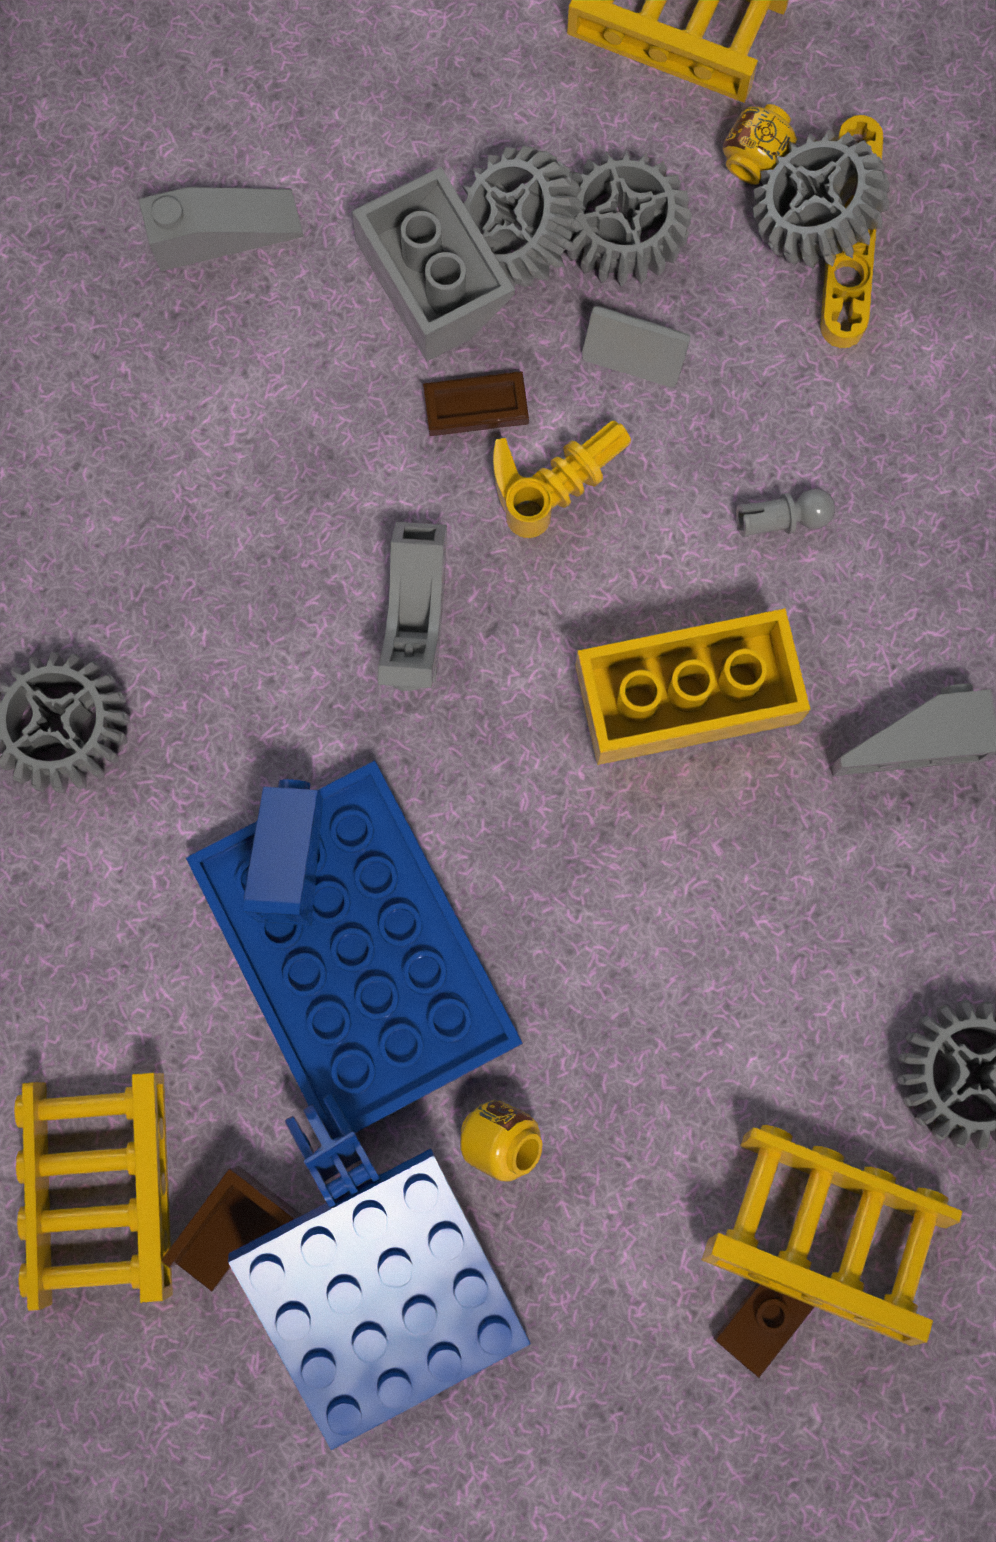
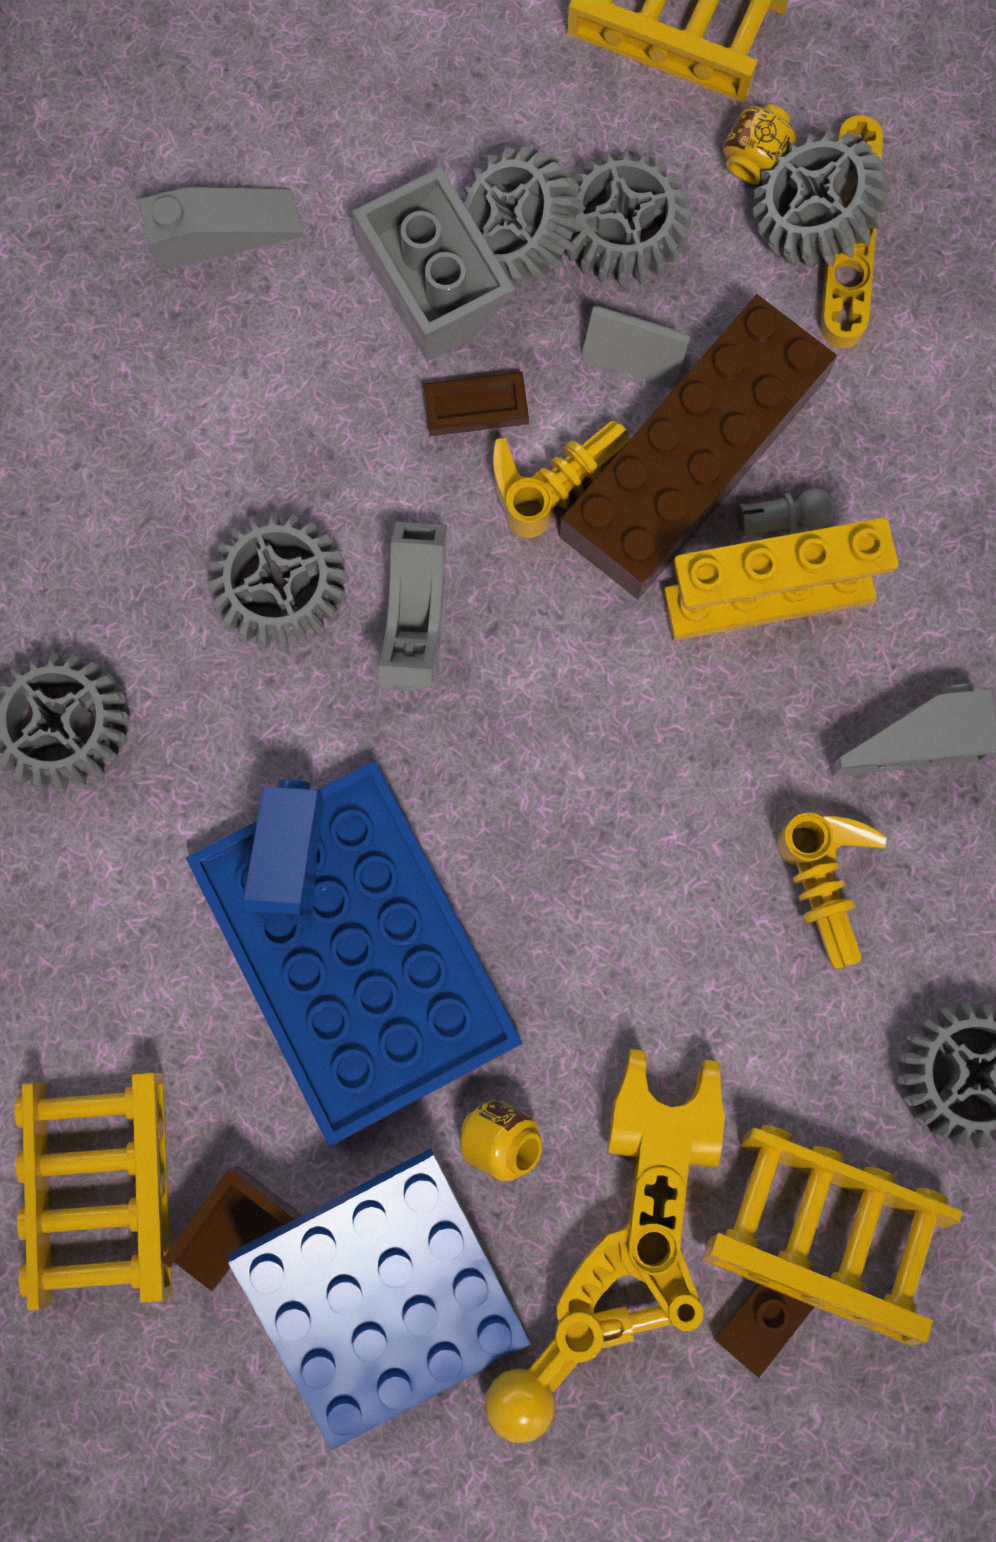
blue arm [285,1094,380,1208] -> none
yellow brick [575,608,811,765] -> none
none -> light grey gear [207,512,348,652]
none -> yellow piece [484,1049,725,1444]
none -> reddish brown brick [560,294,837,600]
none -> yellow fence [663,517,899,641]
none -> yellow piece [777,813,887,969]

